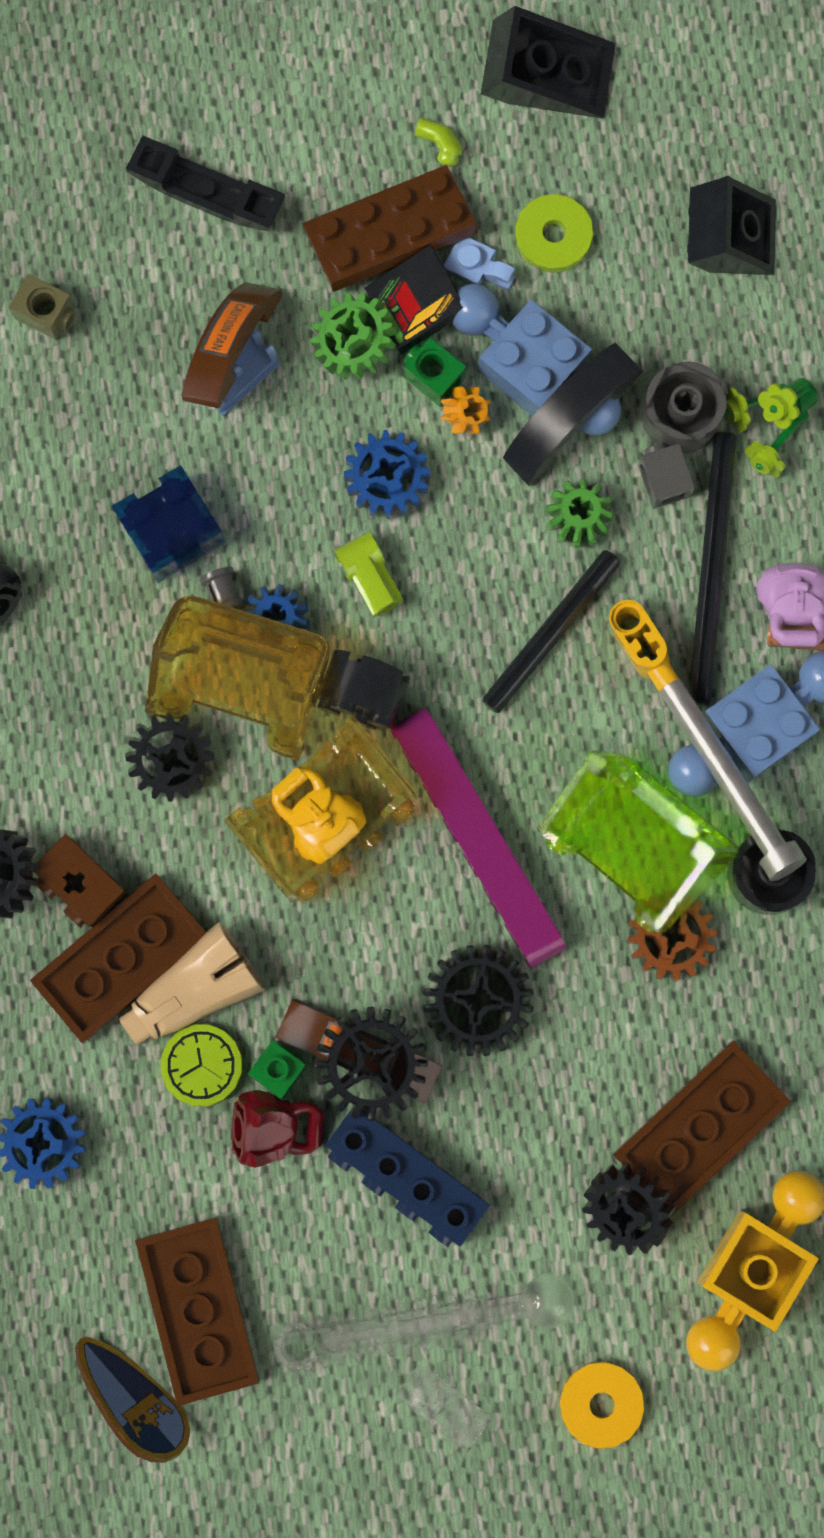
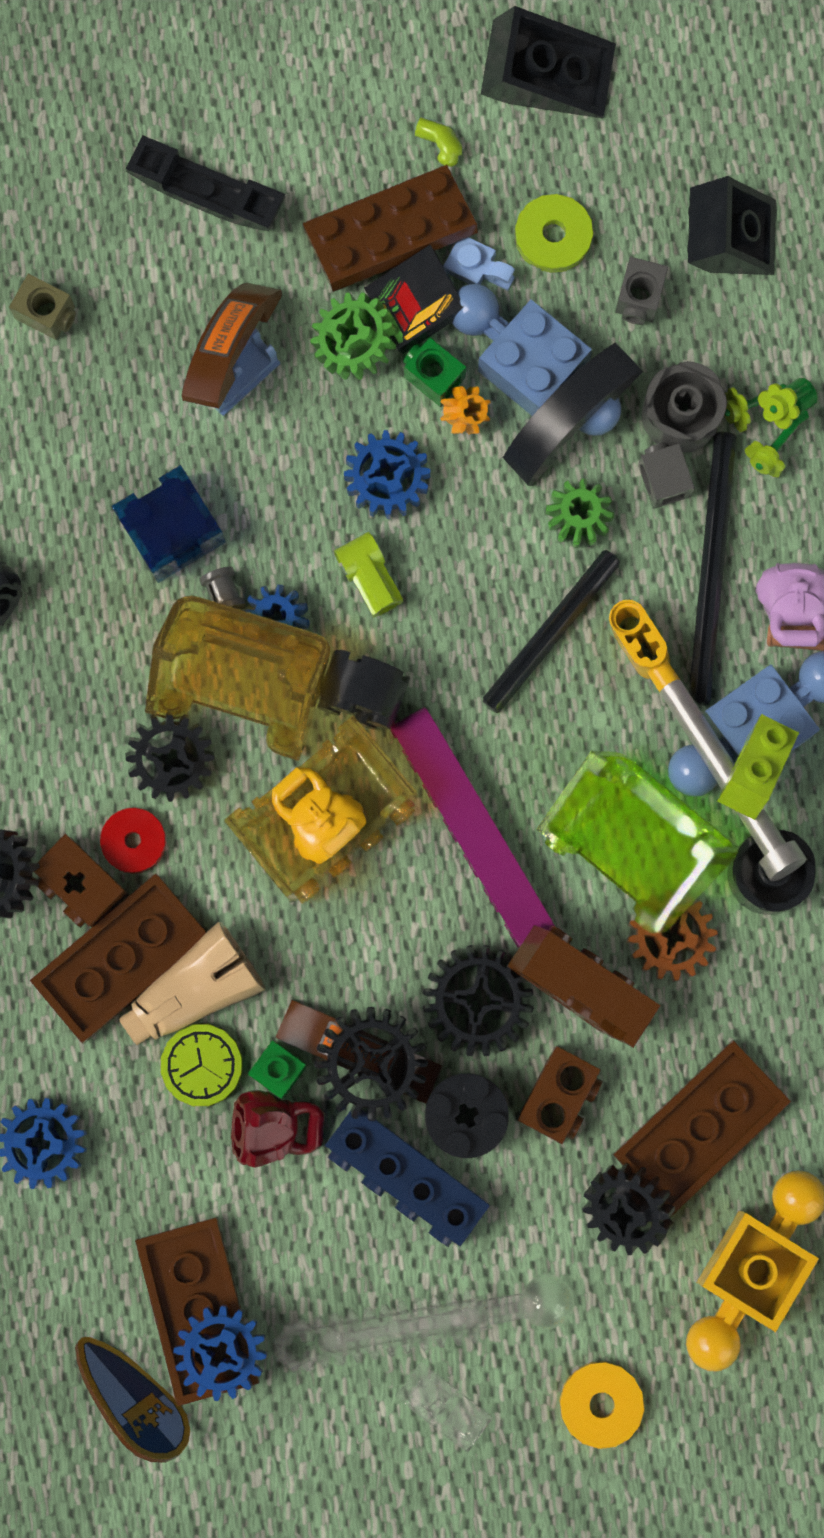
none -> red piece [100,808,166,874]
none -> blue gear [173,1304,267,1401]
none -> black brick [425,1073,509,1158]
none -> reddish brown wedge [507,925,661,1048]
none -> reddish brown brick [516,1046,603,1144]
none -> dark grey brick [615,256,668,325]
none -> lime brick [717,714,799,820]

